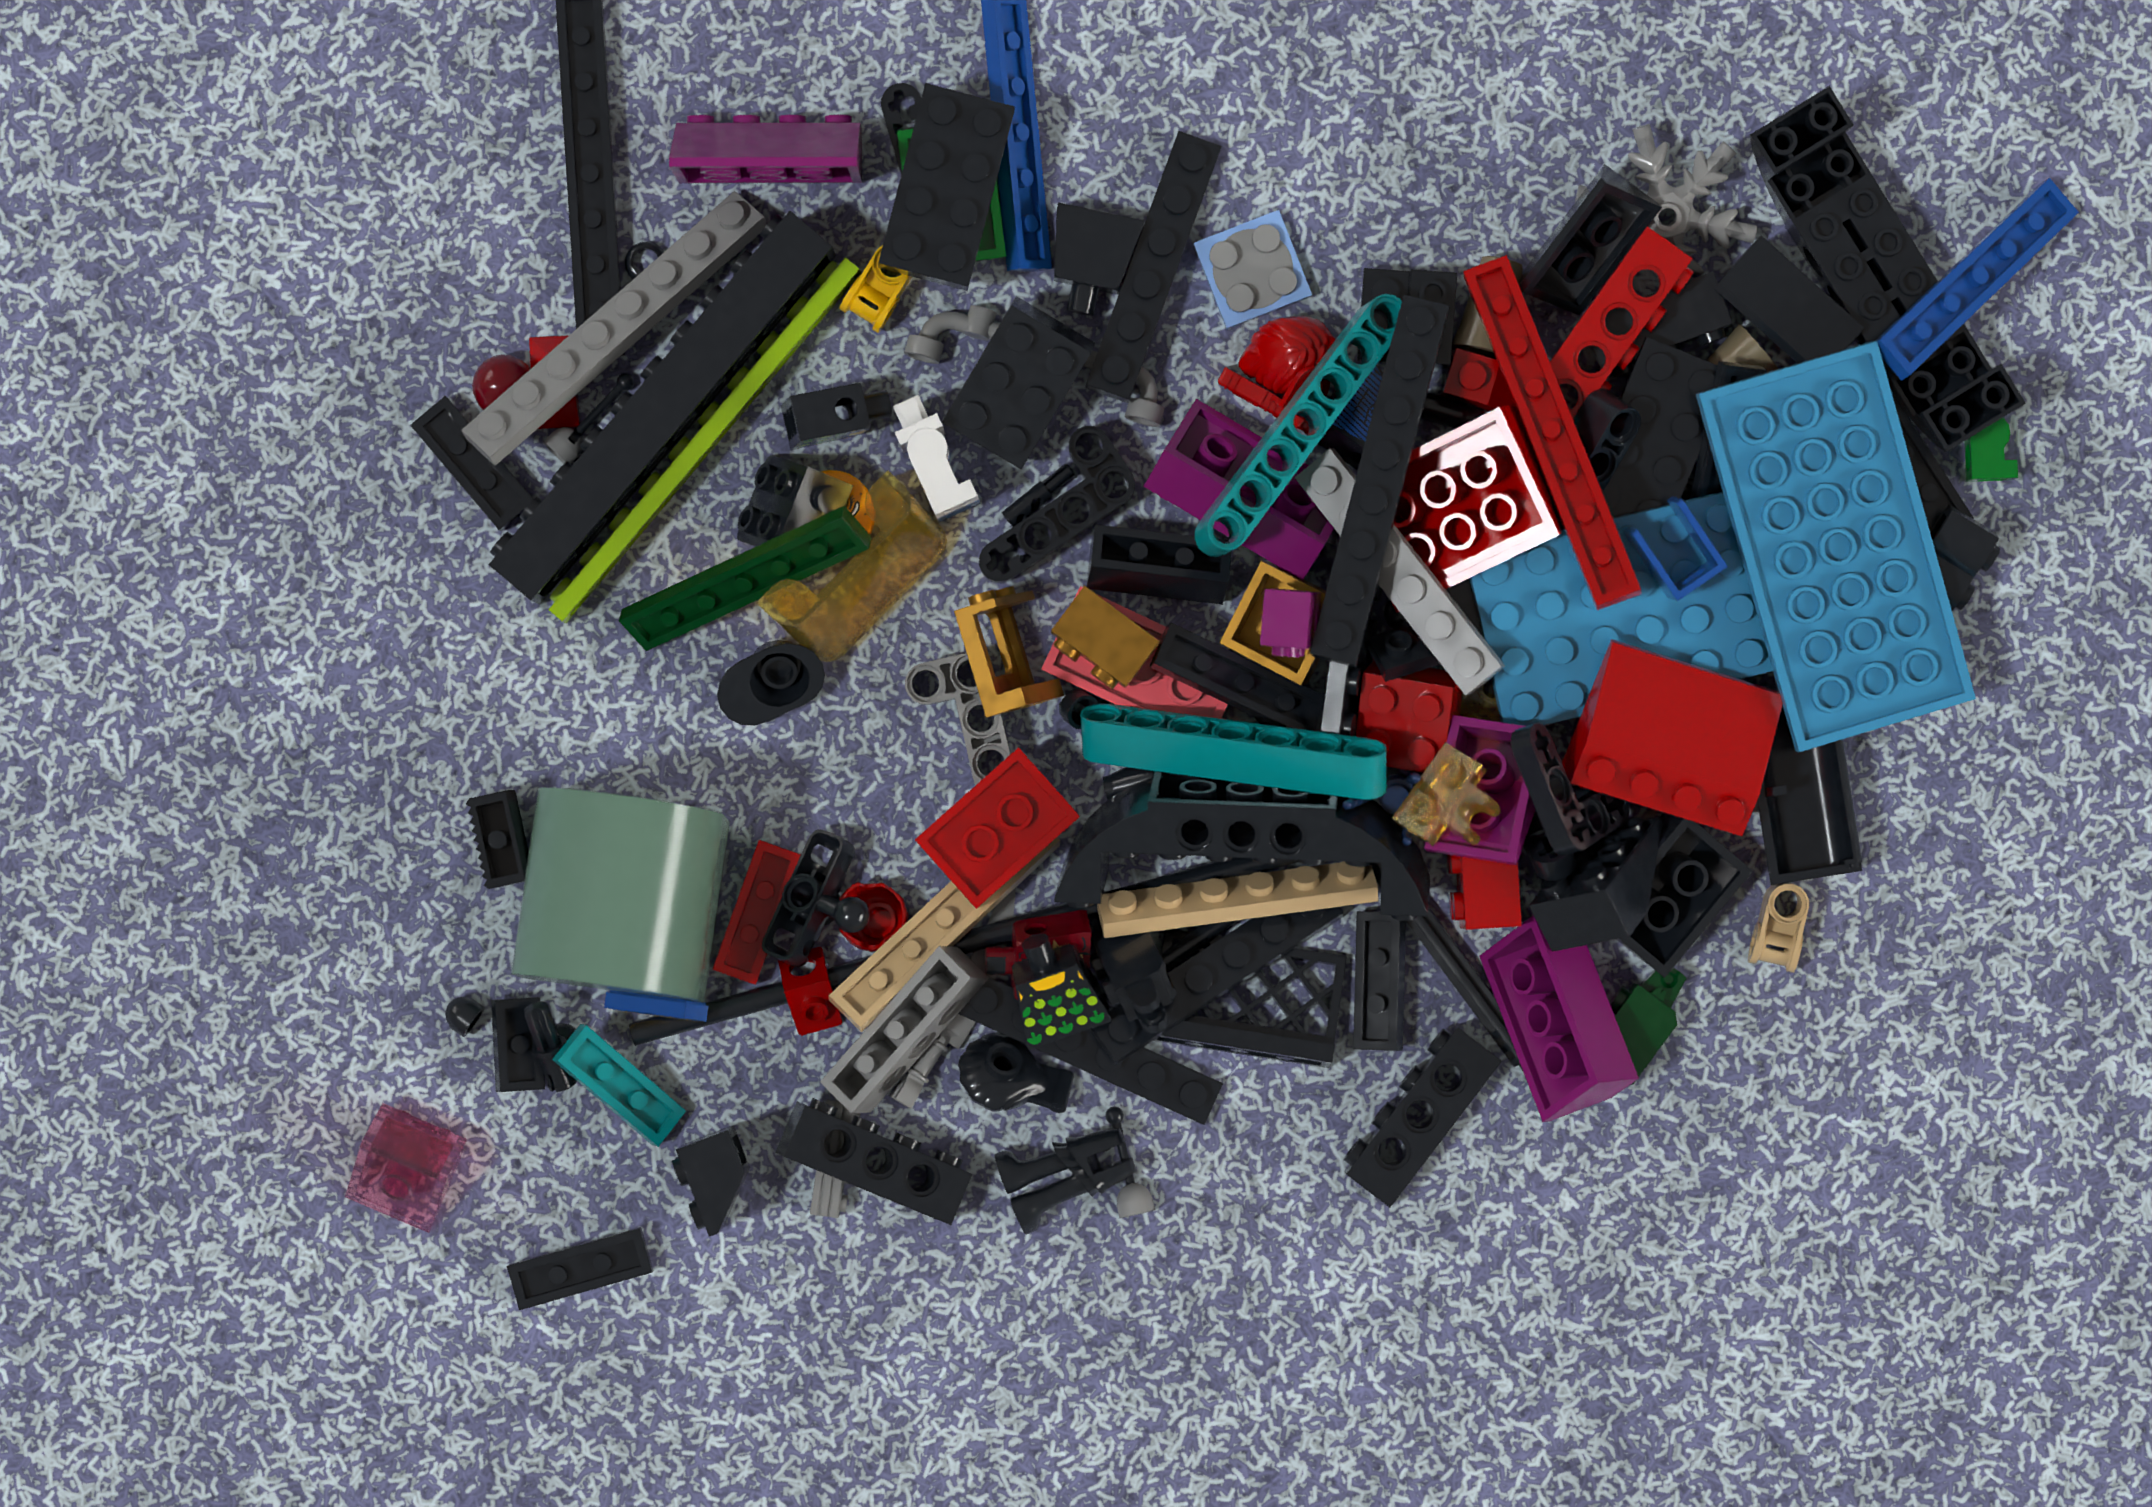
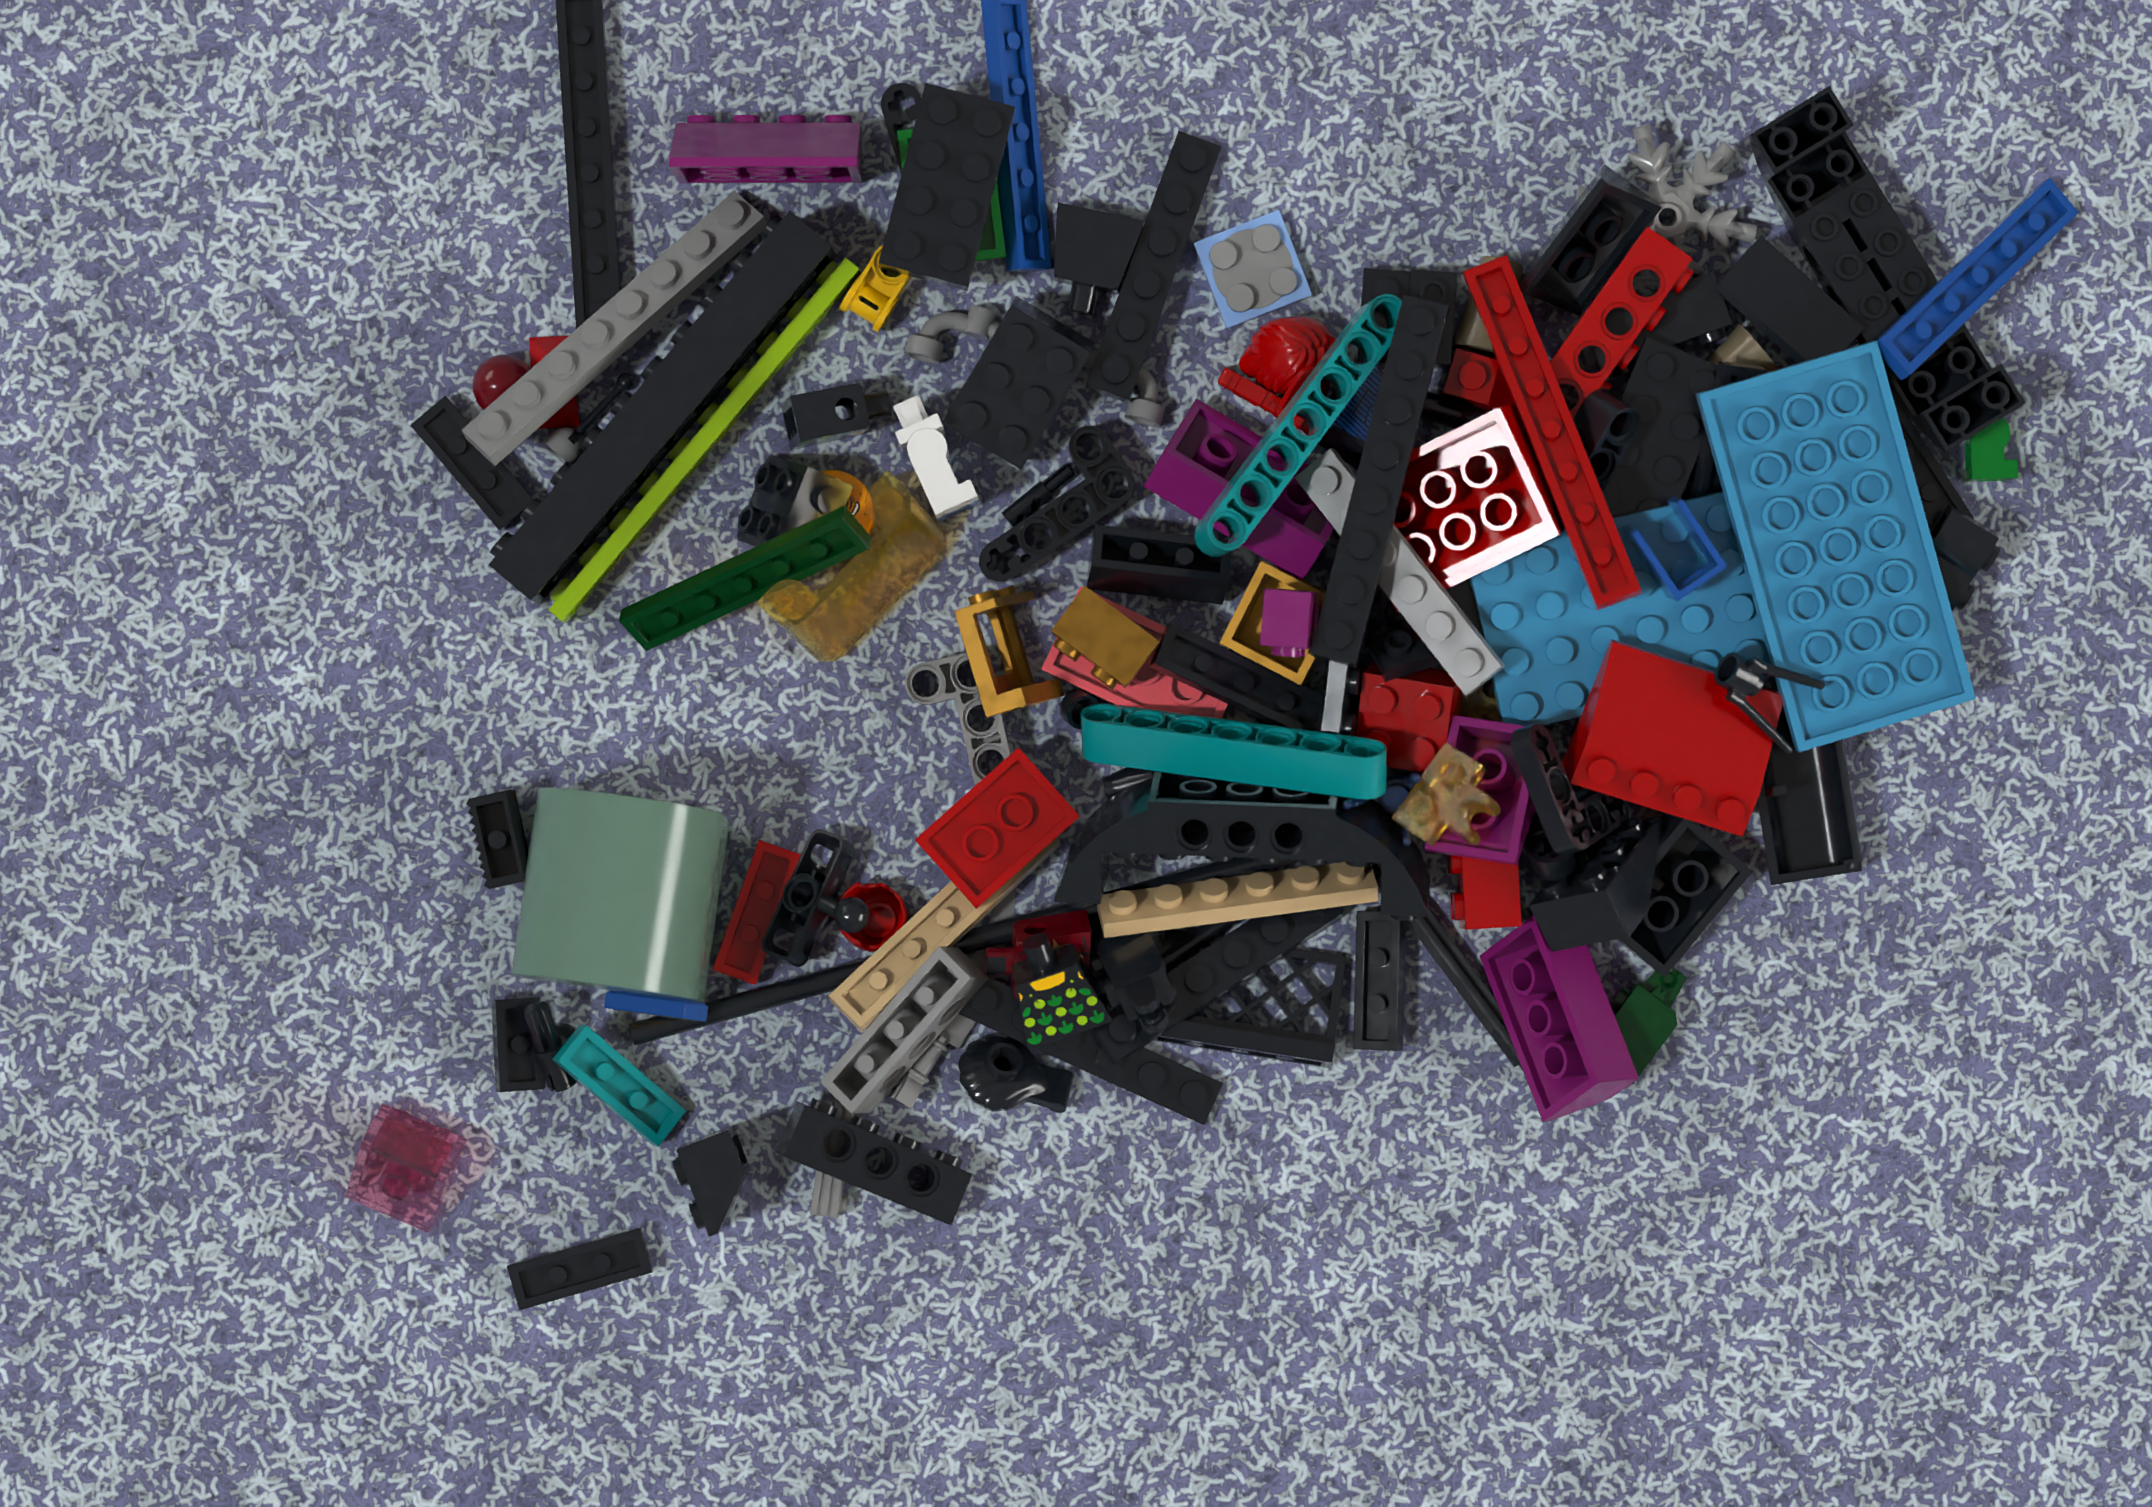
black hinge [445,997,485,1037] -> none
black piece [625,242,664,279] -> none
black piece [717,640,825,726] -> none
red bracket [778,947,842,1035] -> none
black piece [994,1128,1136,1235] -> none
light grey hinge [1105,1106,1155,1218] -> none
black brick [1343,1026,1502,1208] -> none
tan piece [1748,882,1809,973] -> none
none -> black plant [1714,652,1825,755]

